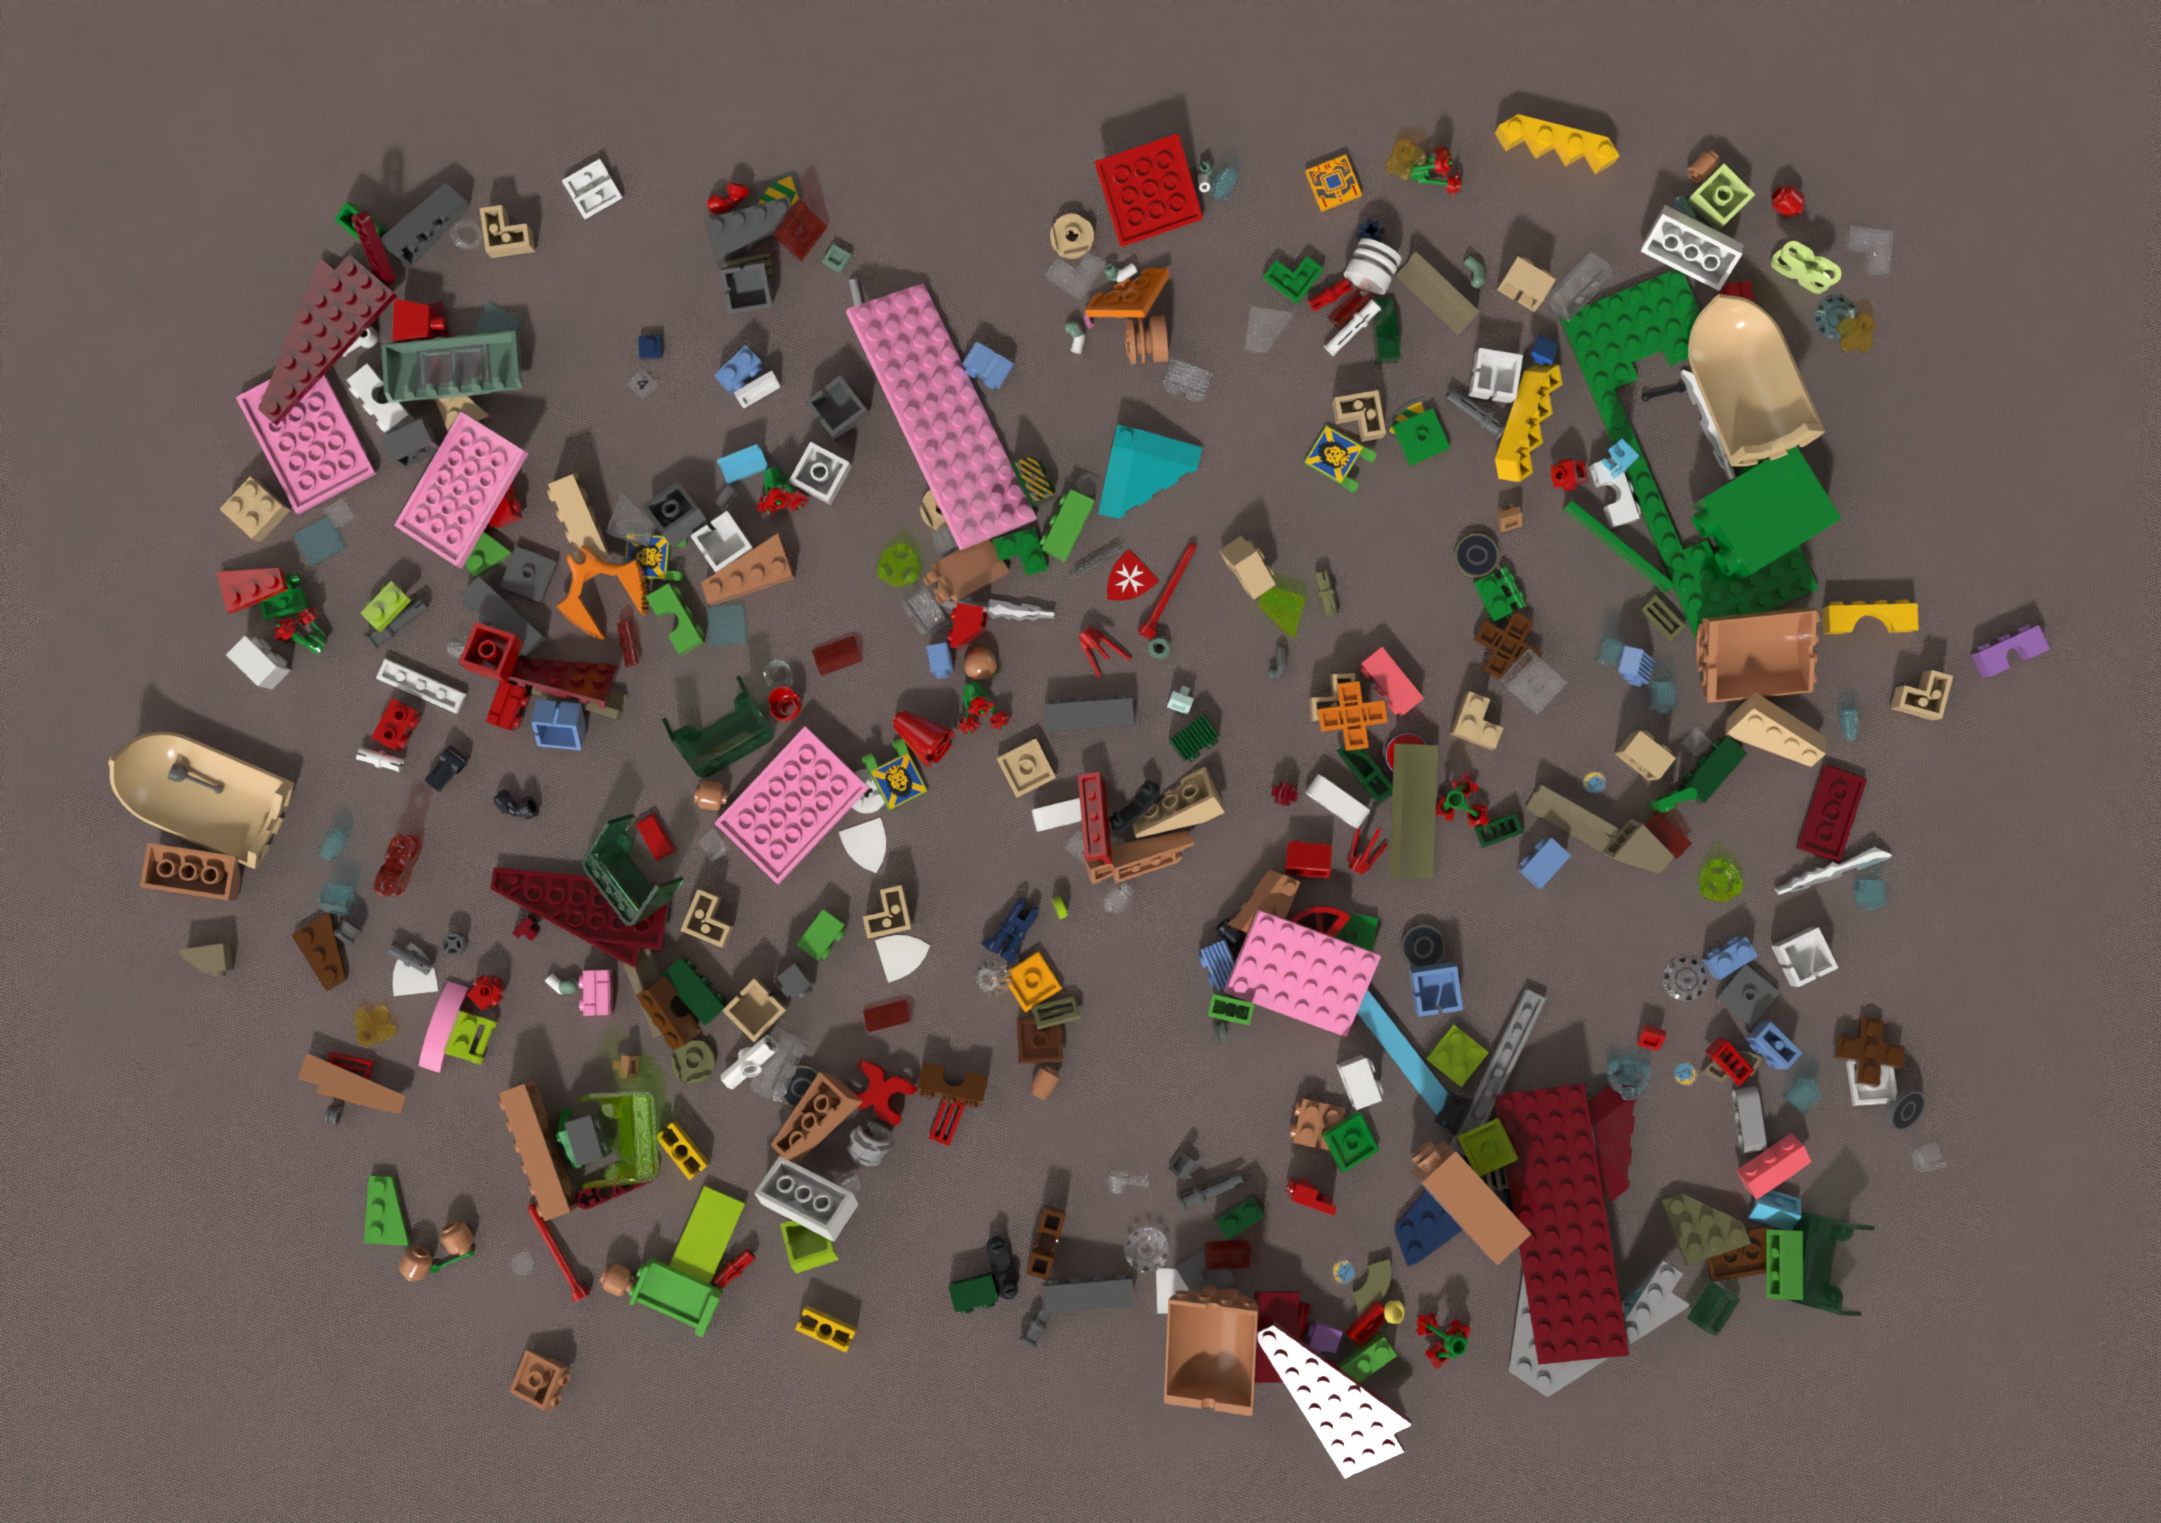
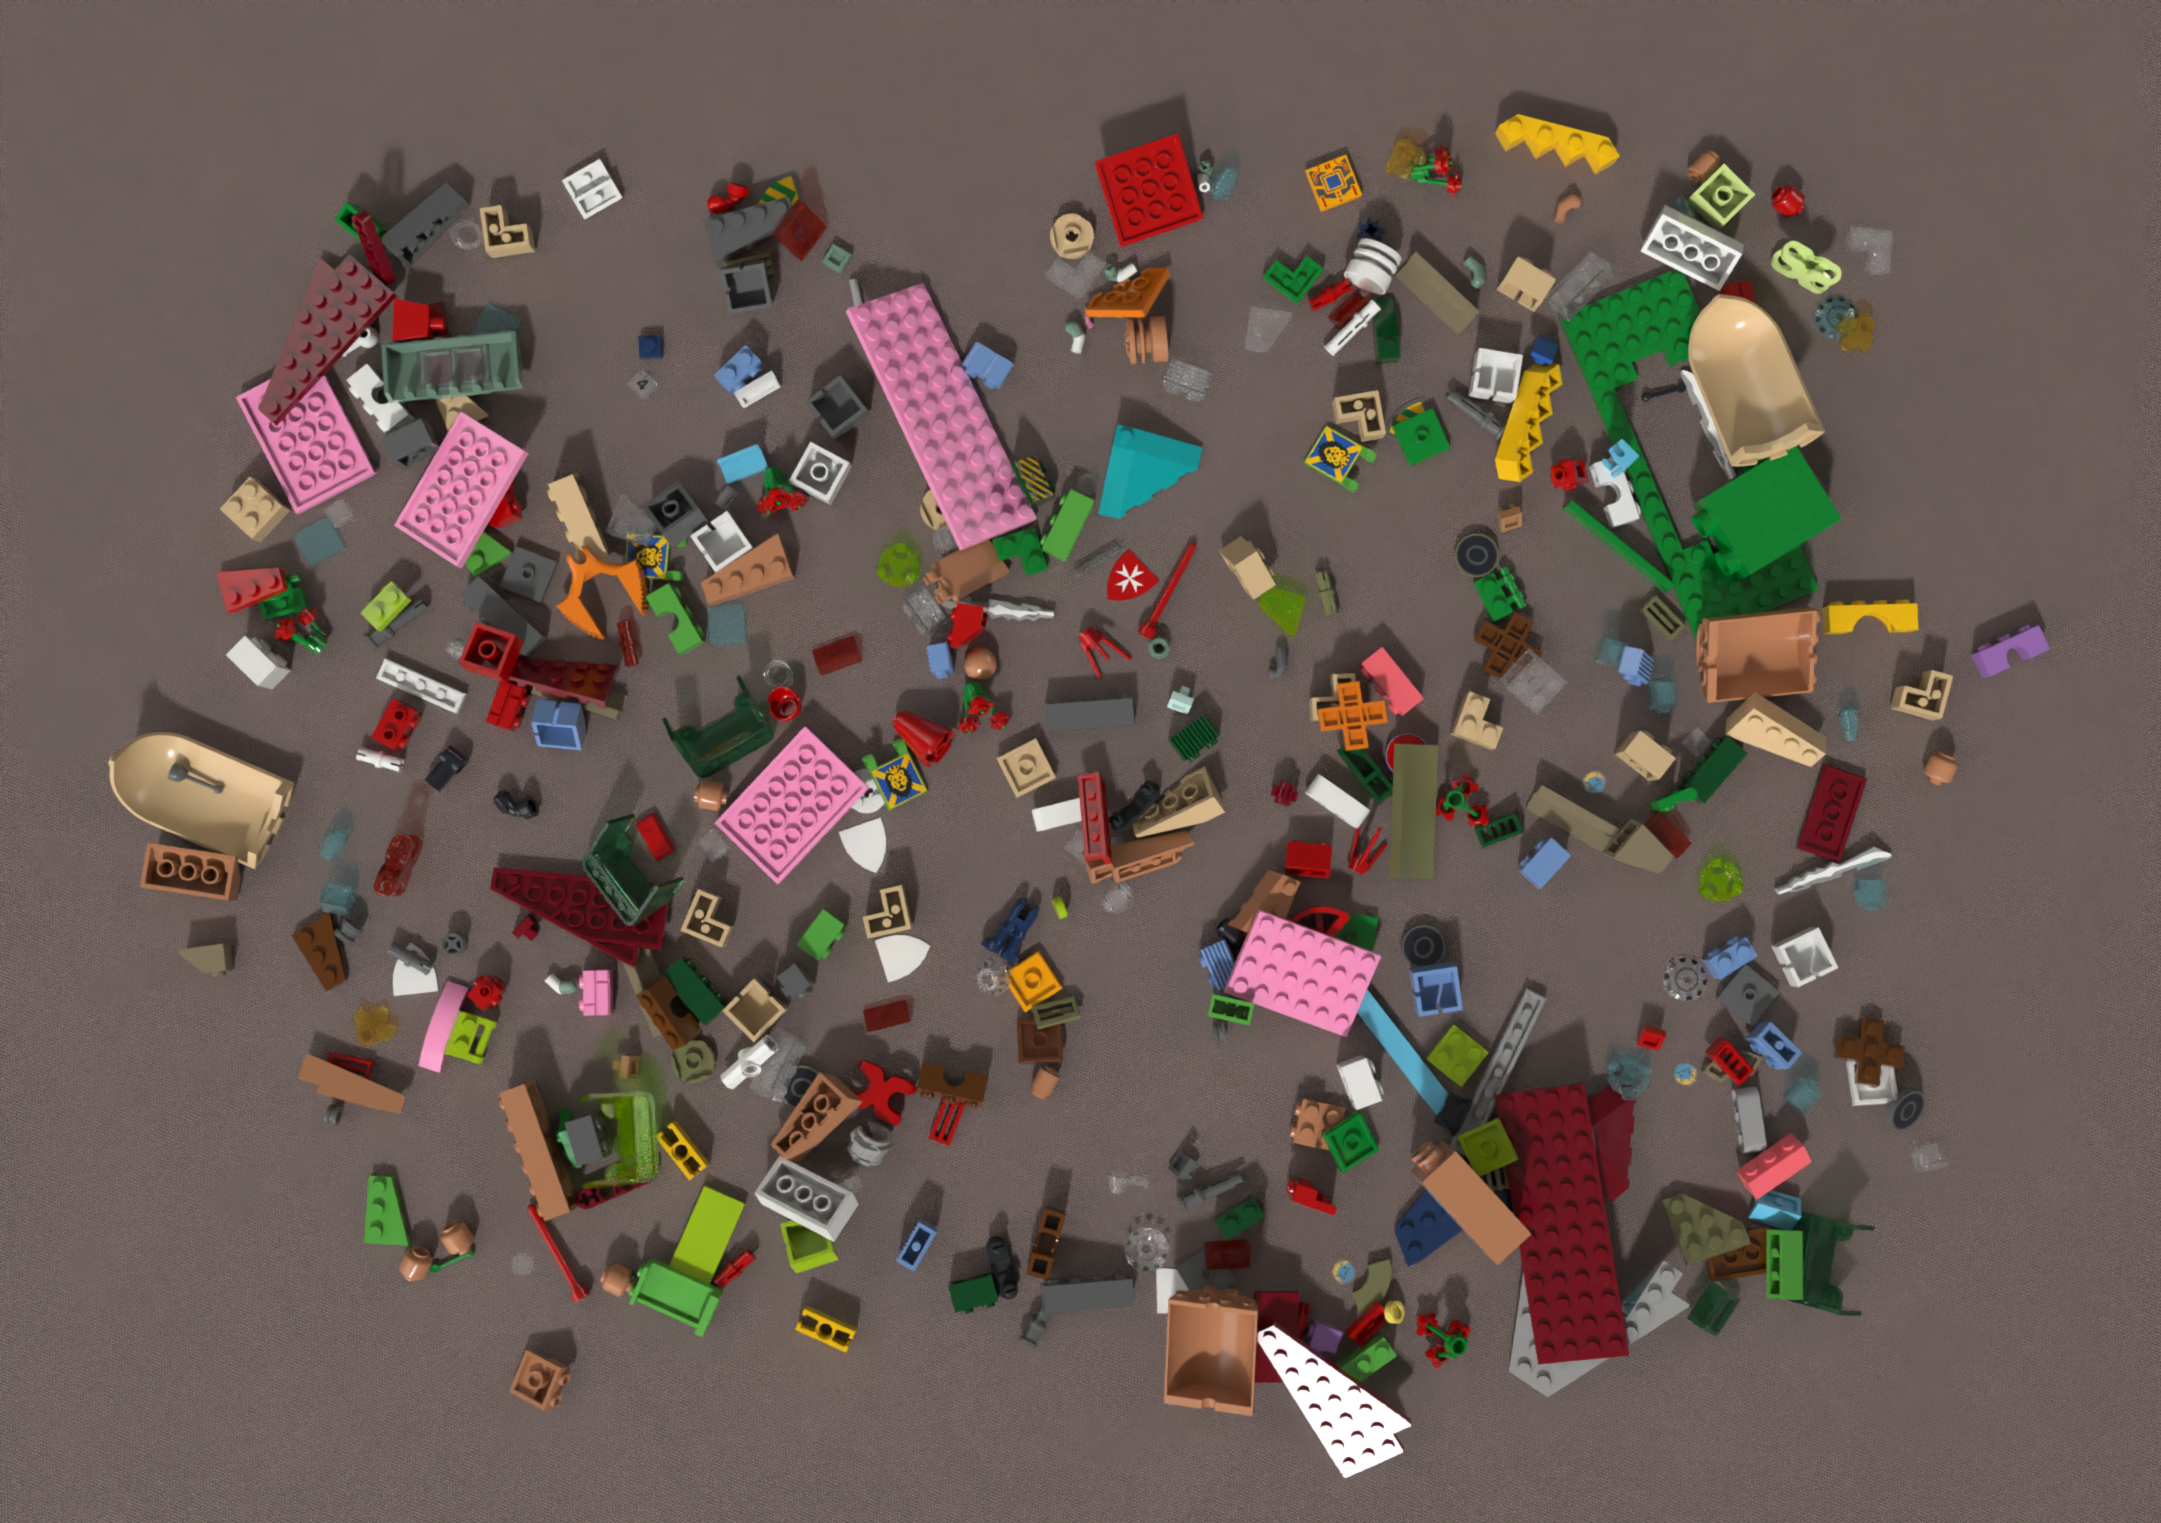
none -> medium blue brick [896,1219,938,1271]
none -> nougat arm [1554,194,1581,224]
none -> nougat head [1924,751,1958,786]

